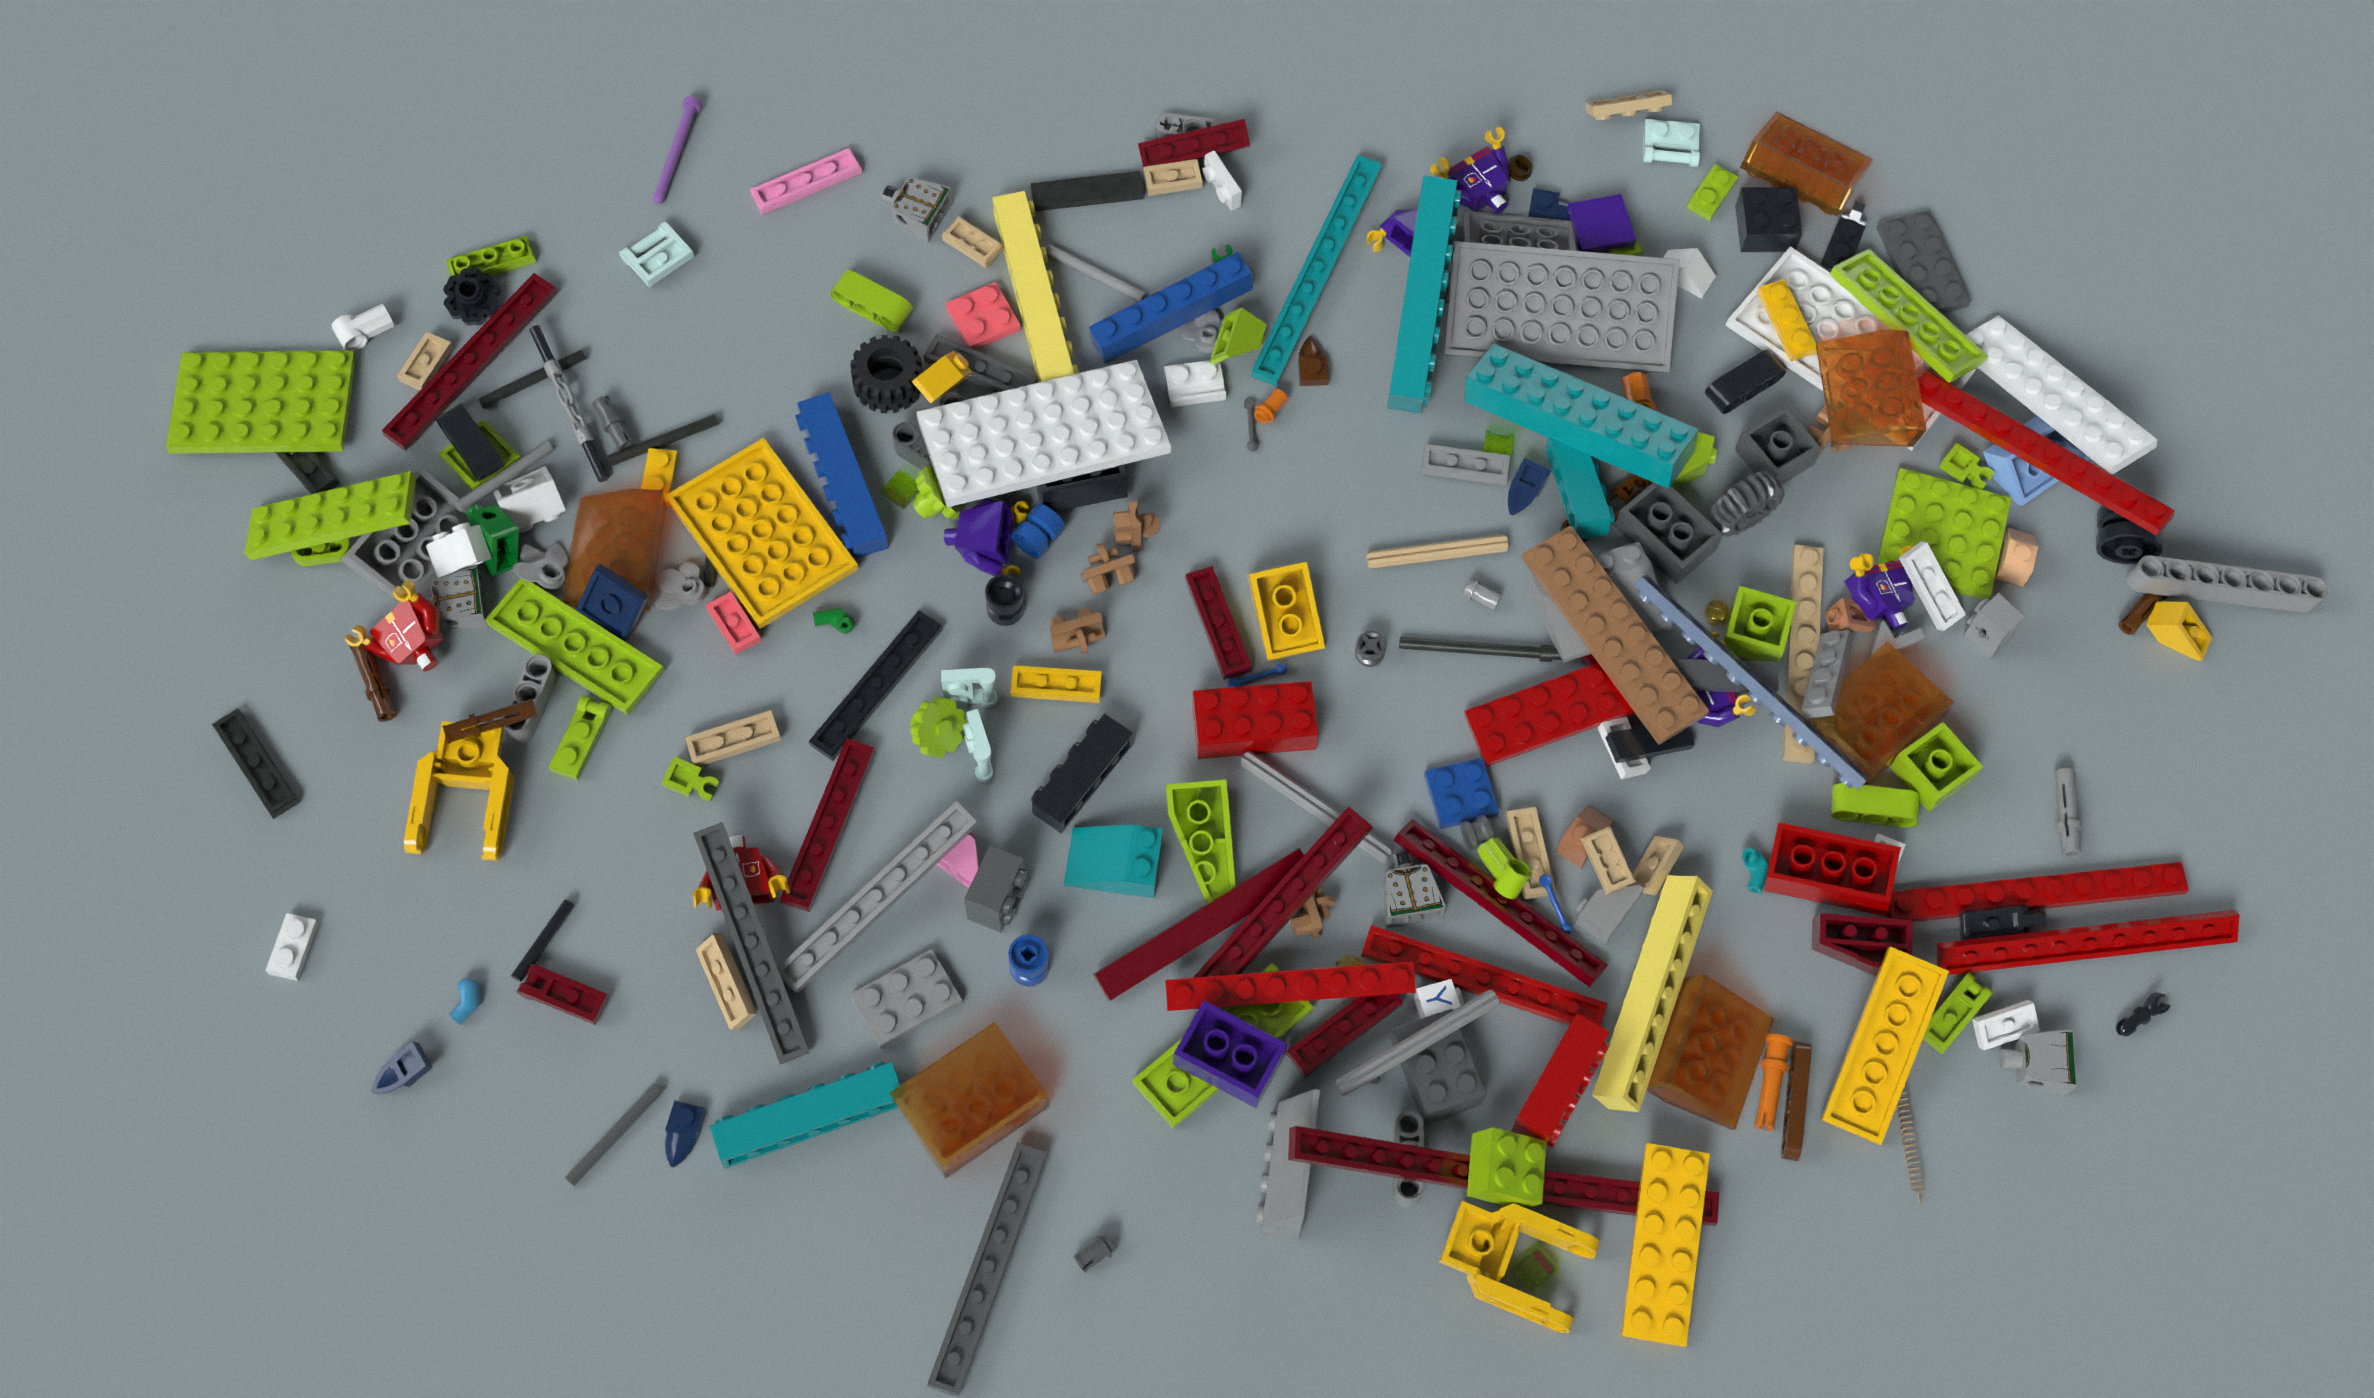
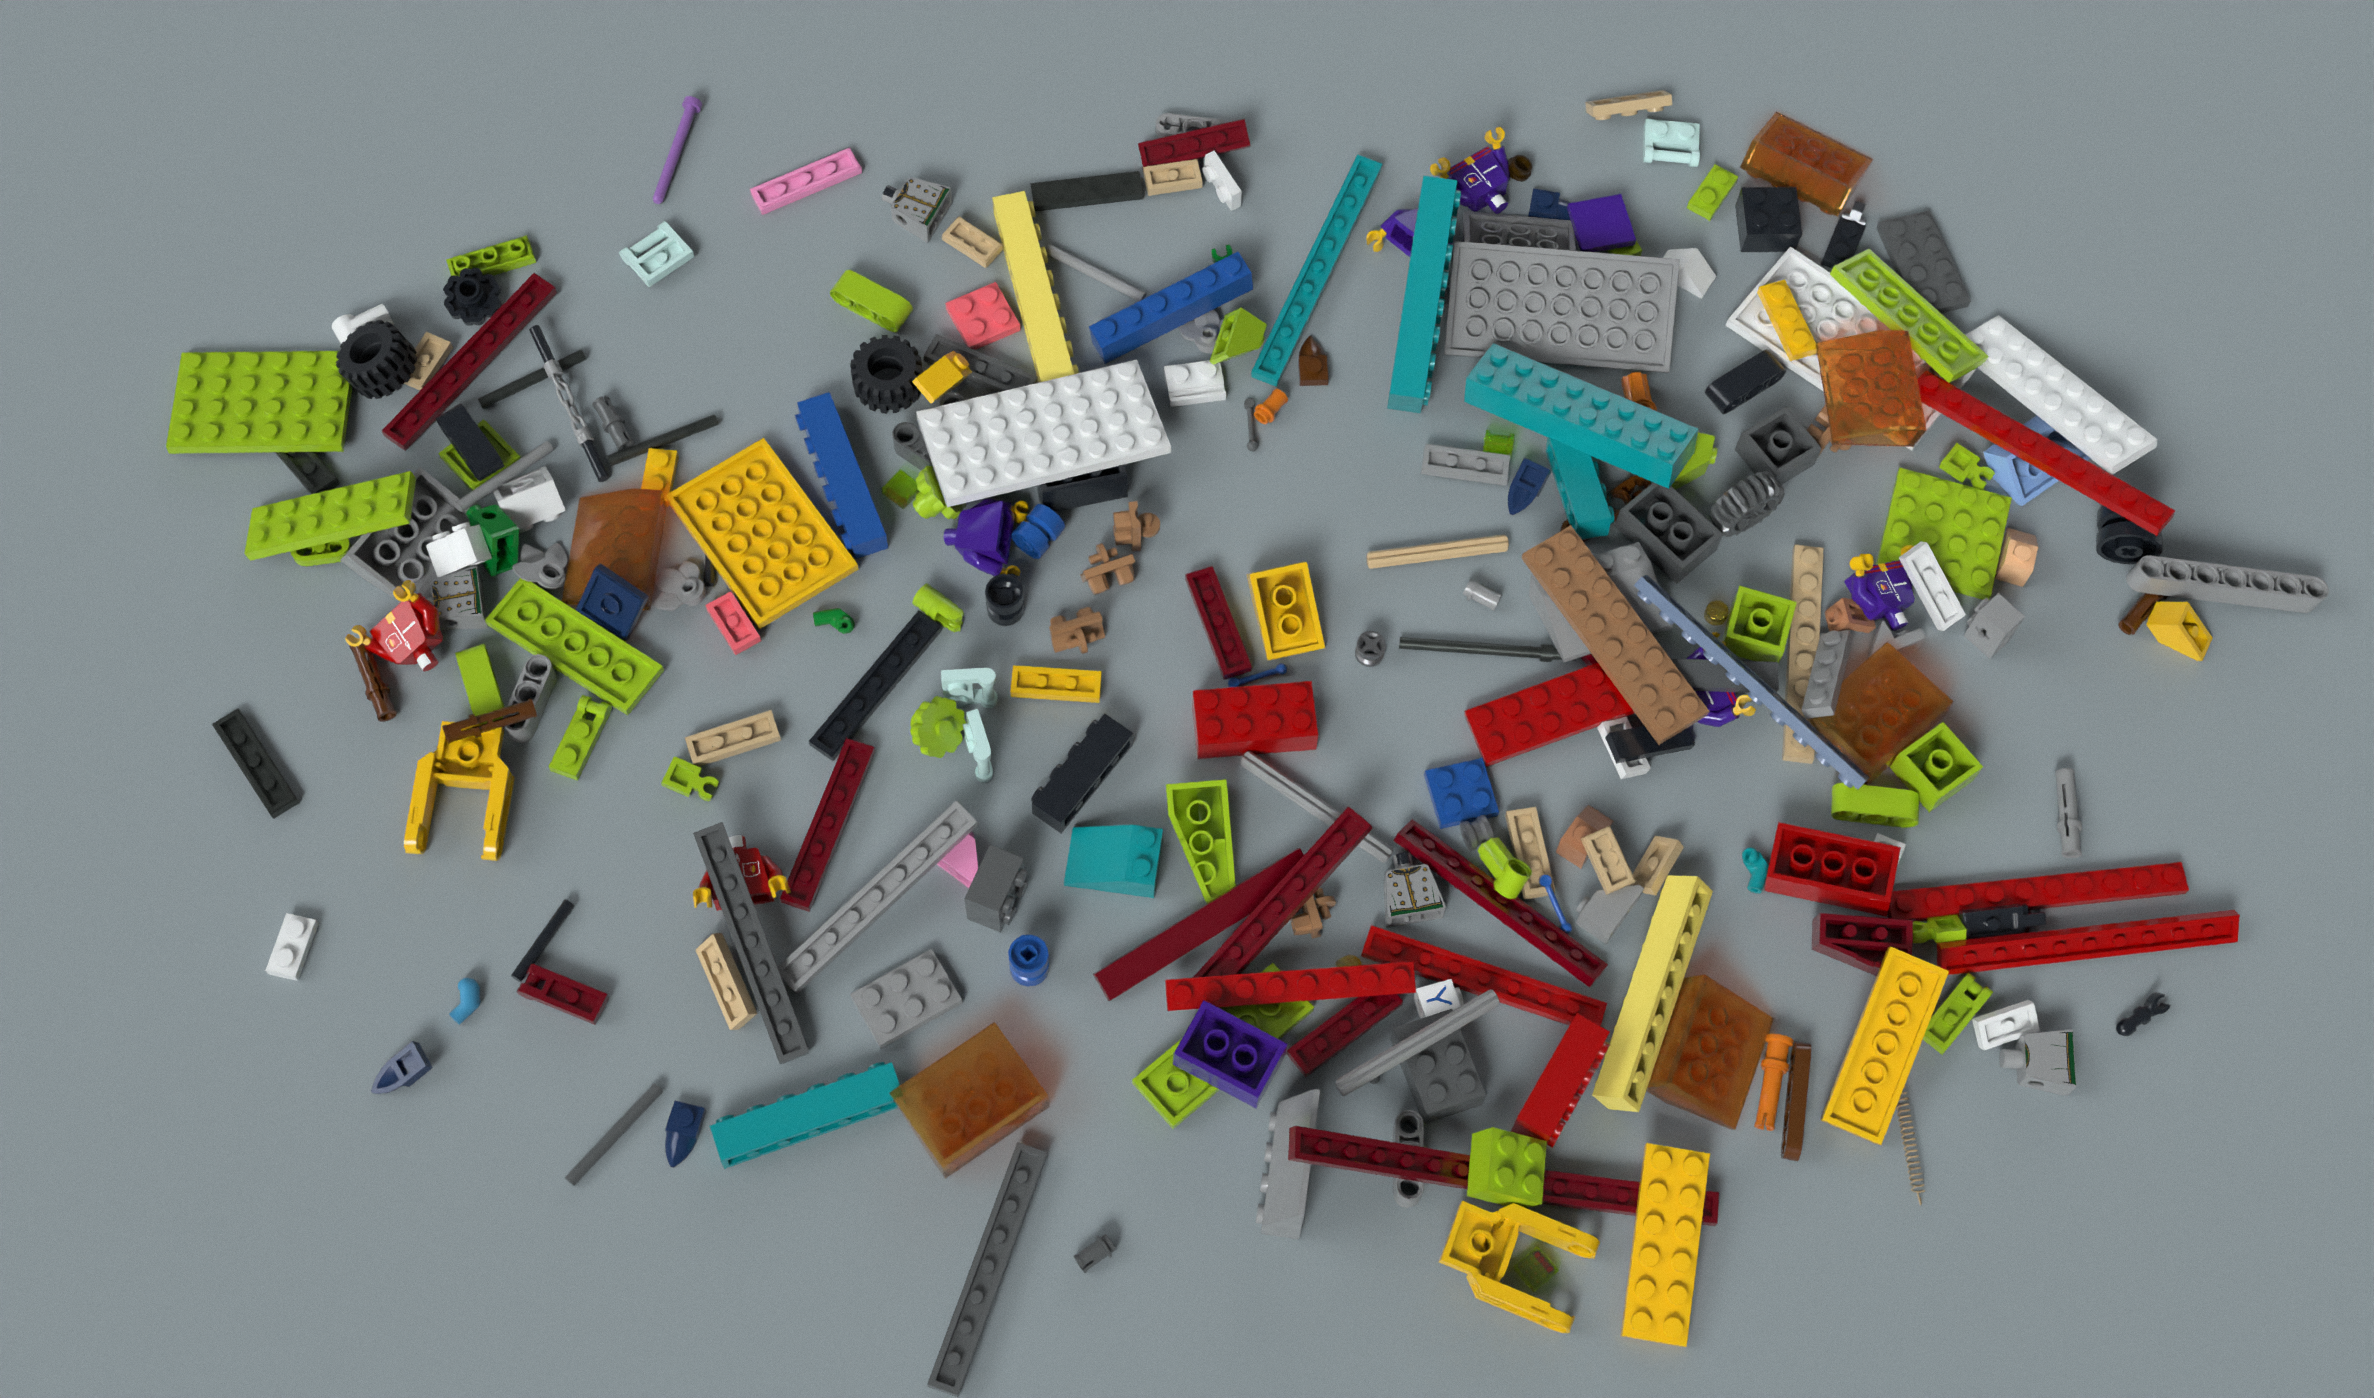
none -> black tyre [336,320,417,399]
none -> lime beam [455,644,505,724]
none -> lime hinge [912,583,964,633]
none -> lime plate [1912,915,1967,943]

